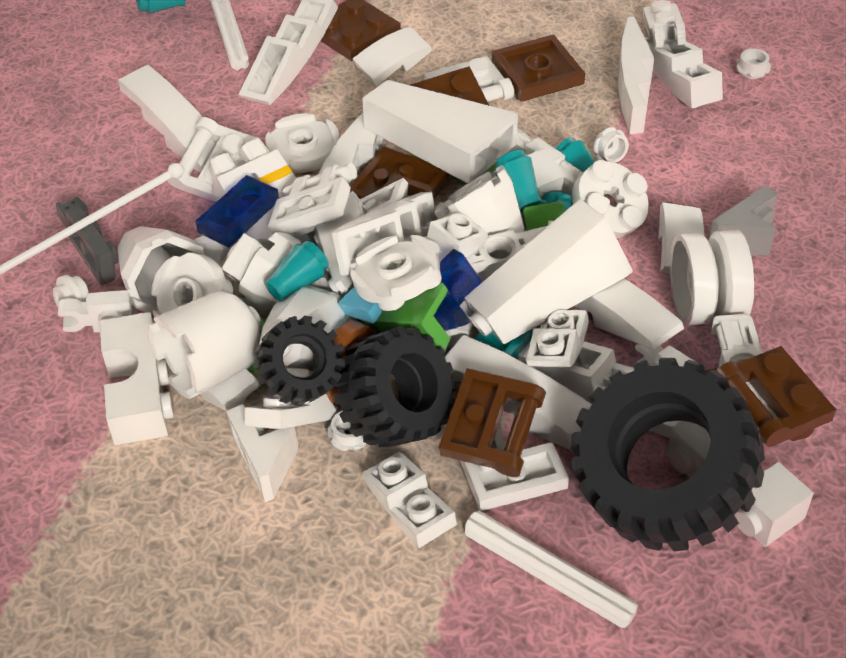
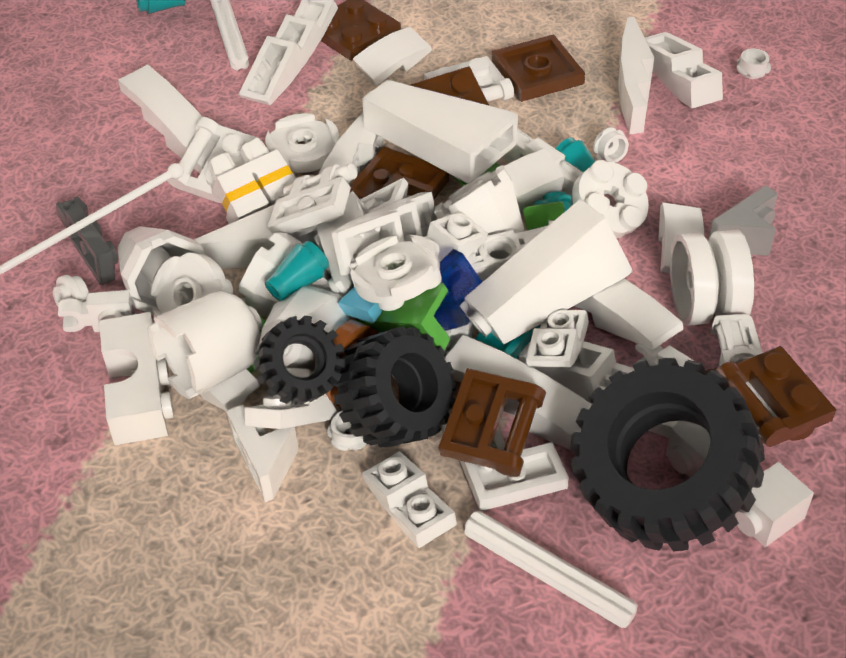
clear blue plate [195,175,279,248] -> none
white slope [221,234,266,285] -> none
teal cone [495,150,542,212] -> none
white hinge [643,0,686,48] -> none

